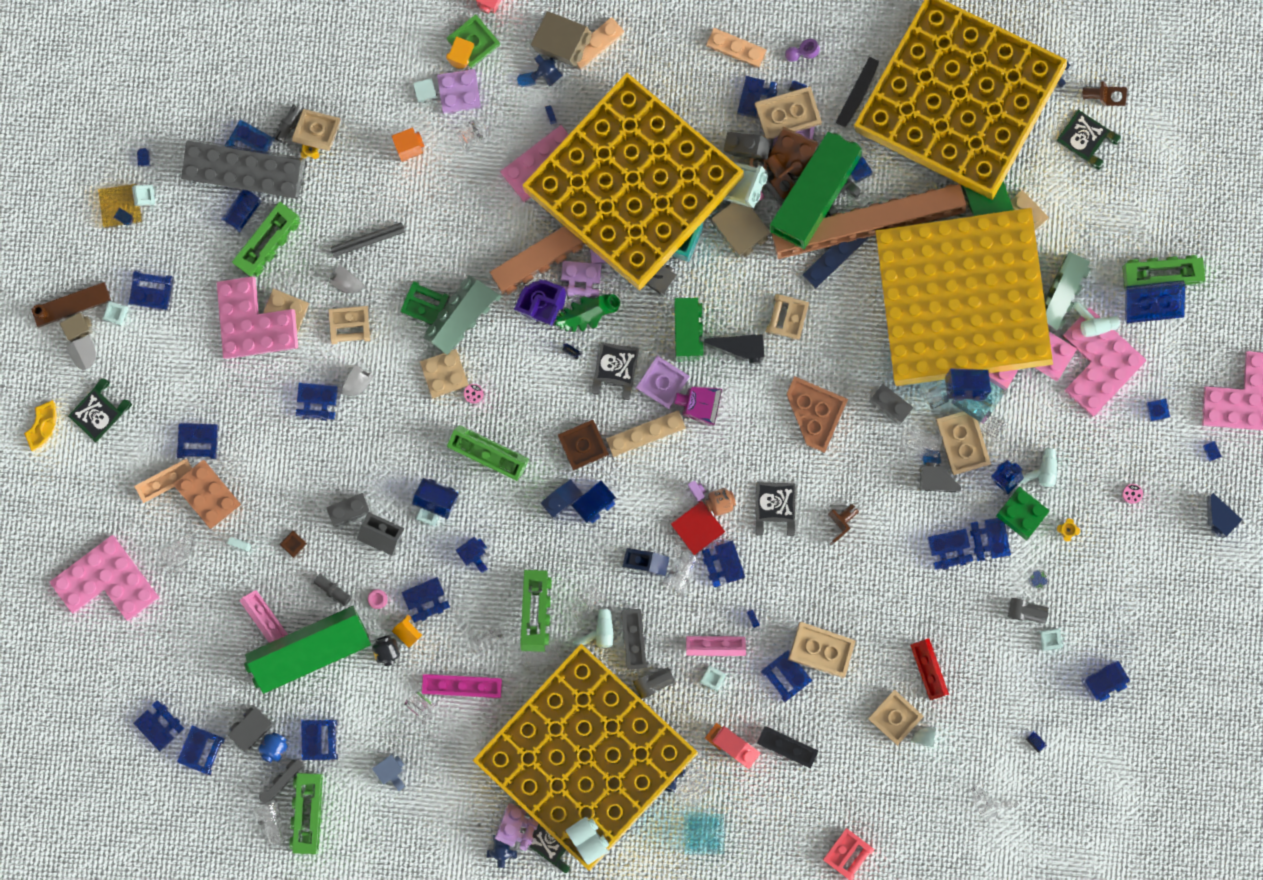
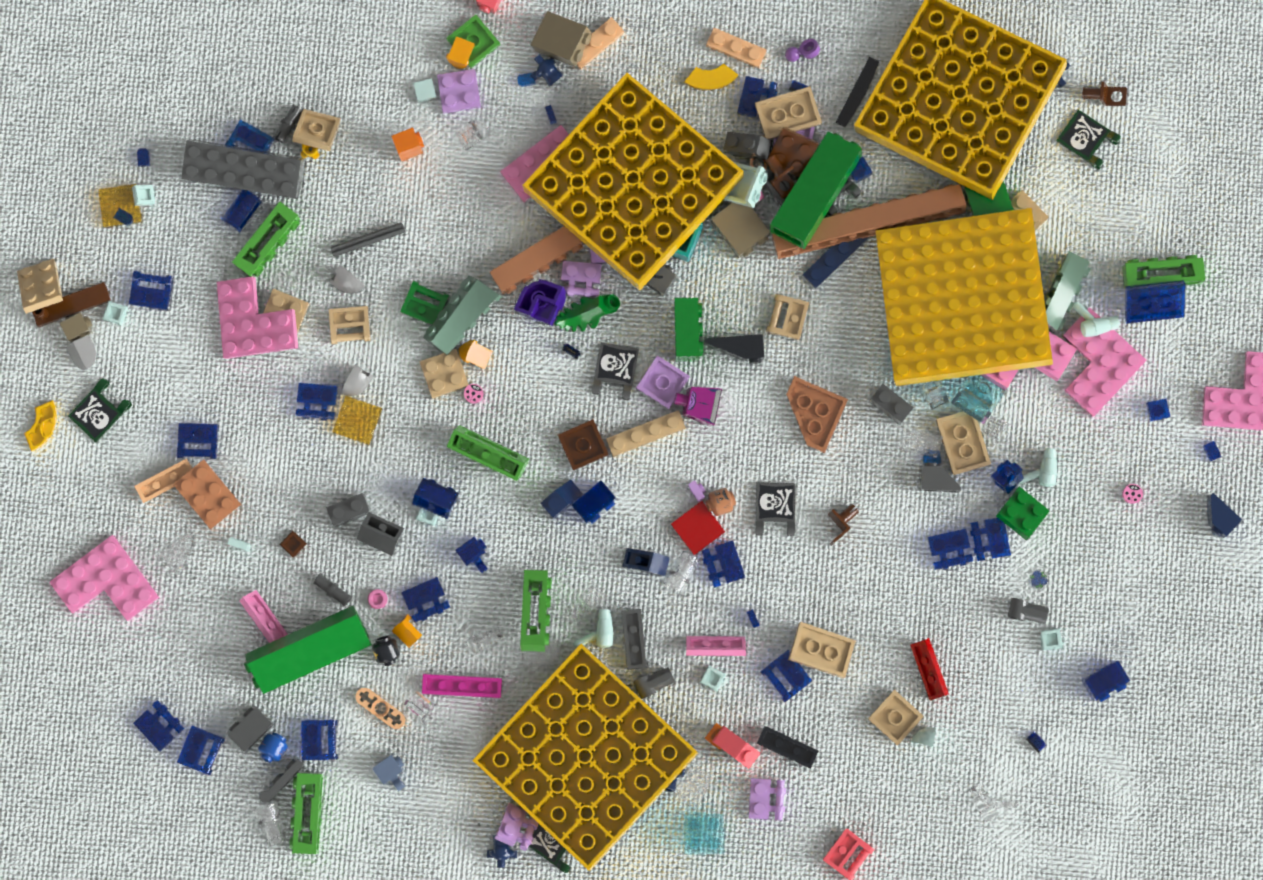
light aqua brick [566,817,609,865] -> none
clear blue brick [945,369,991,401] -> none
yellow plate [1057,518,1080,542] -> none
none -> tan plate [17,258,63,313]
none -> clear yellow tile [333,396,383,445]
none -> light nougat beam [355,688,406,729]
none -> tile [458,340,492,369]
none -> yellow tile [684,63,738,91]
none -> lavender plate [749,778,786,820]

